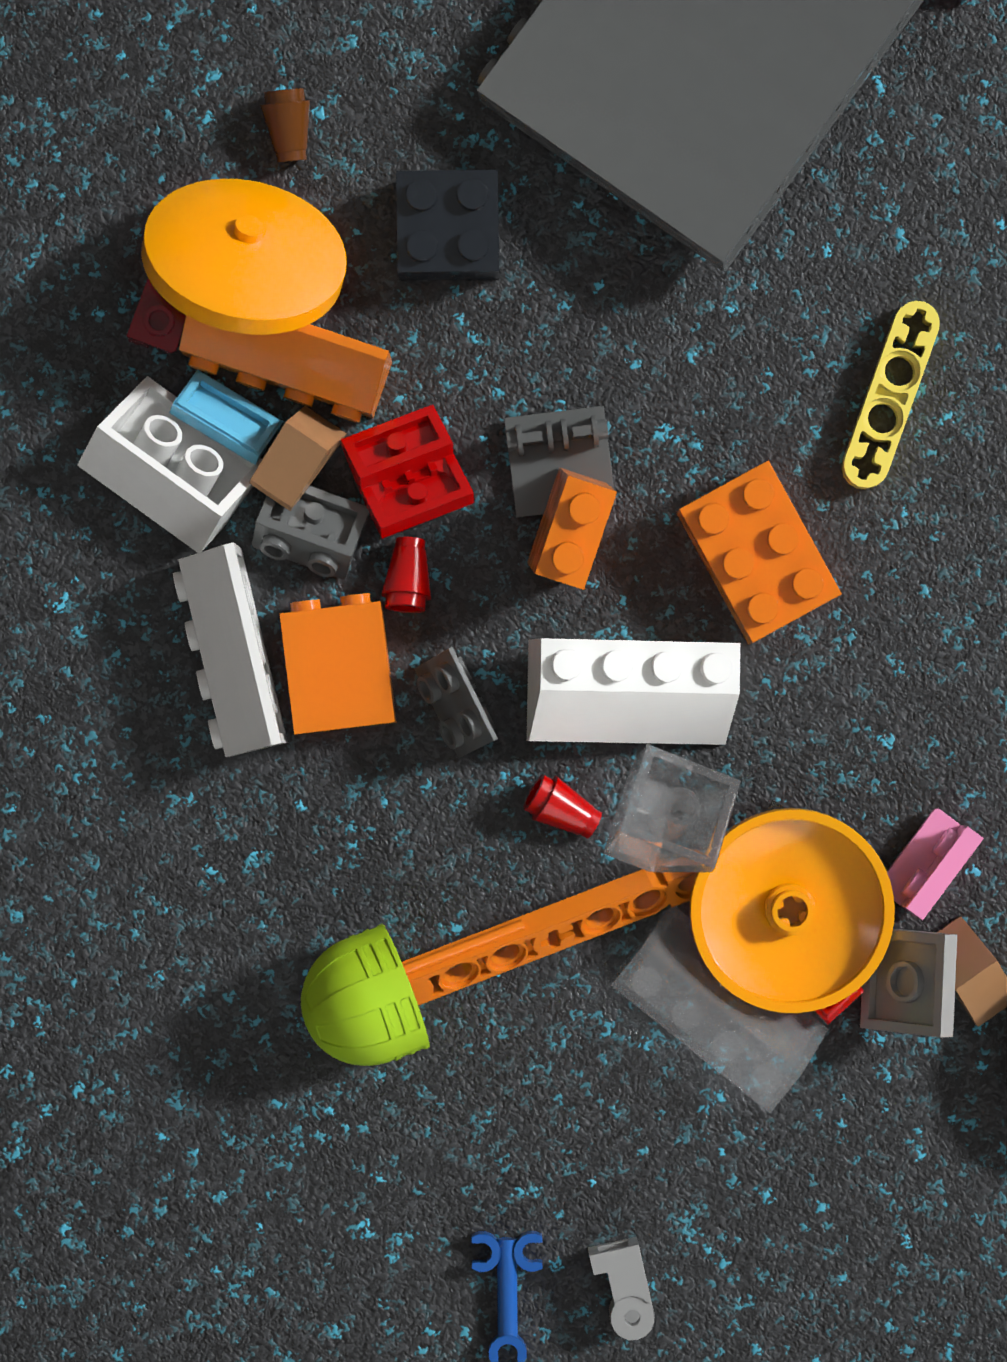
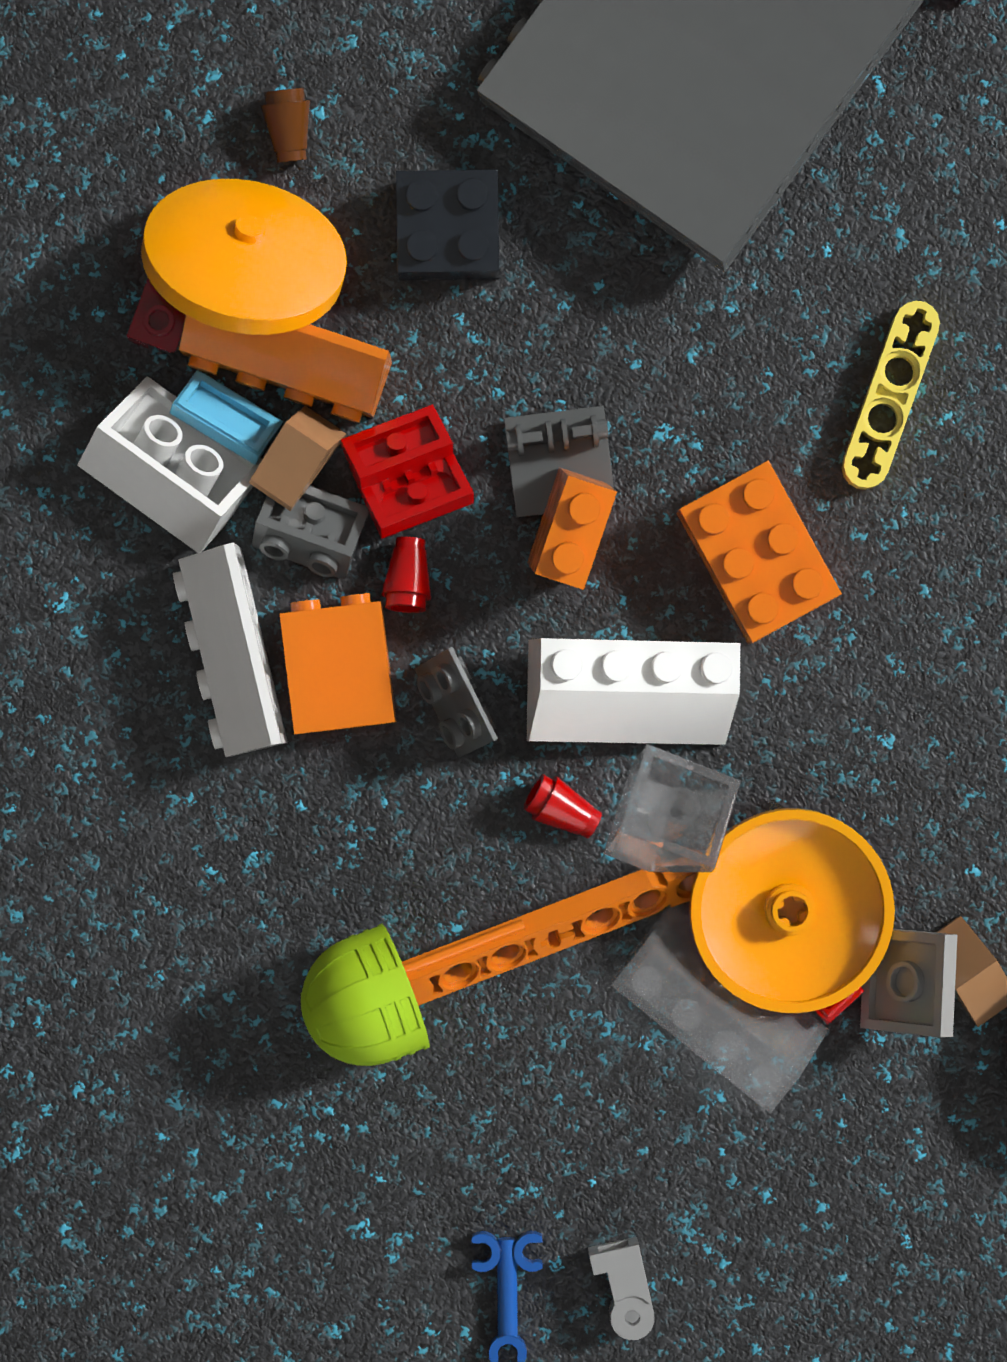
bright pink bracket [887,808,984,920] -> none

